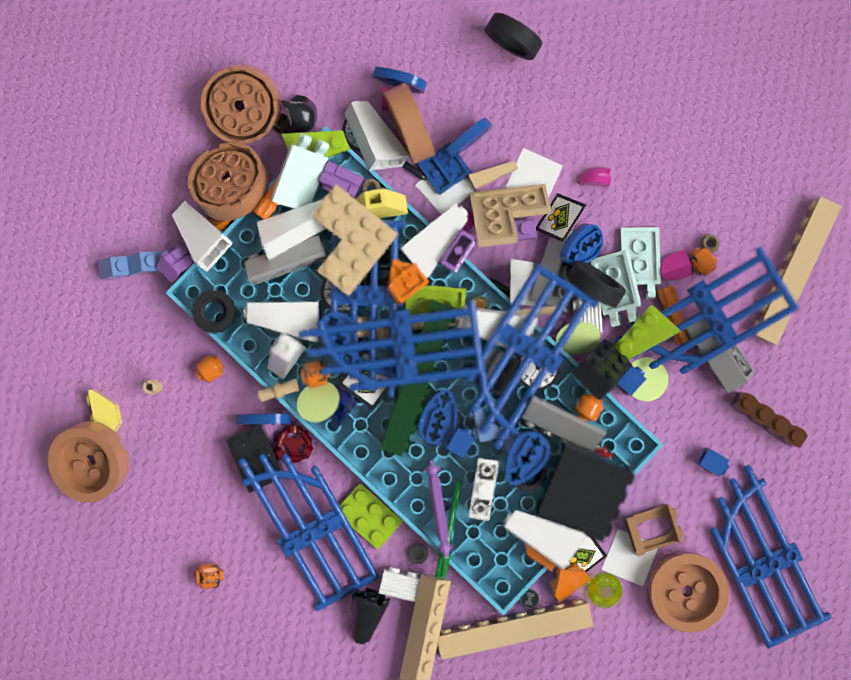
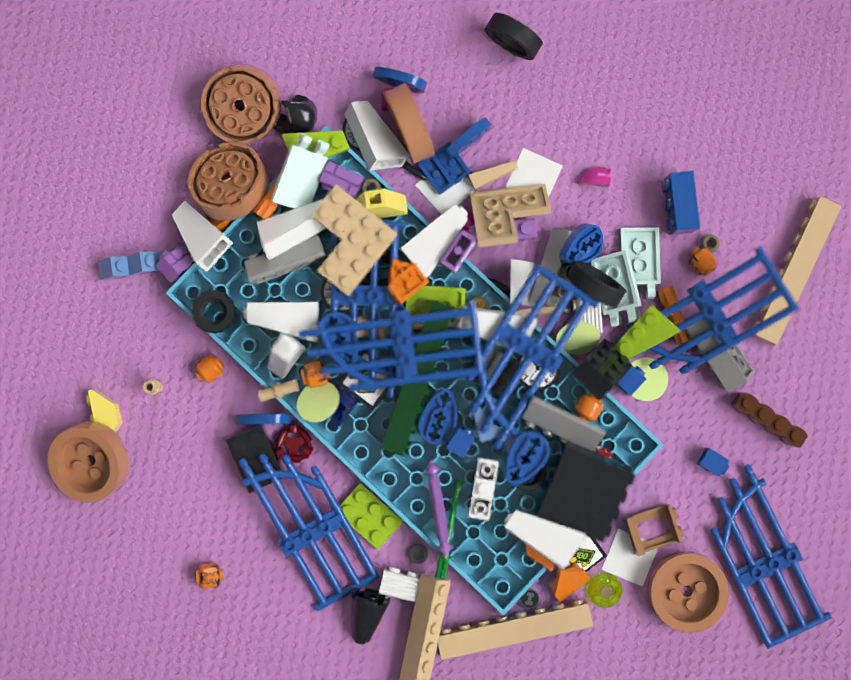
sticker [536,193,586,242] -> none
dark pink brick [660,250,693,280] -> none
none -> blue brick [662,170,700,235]

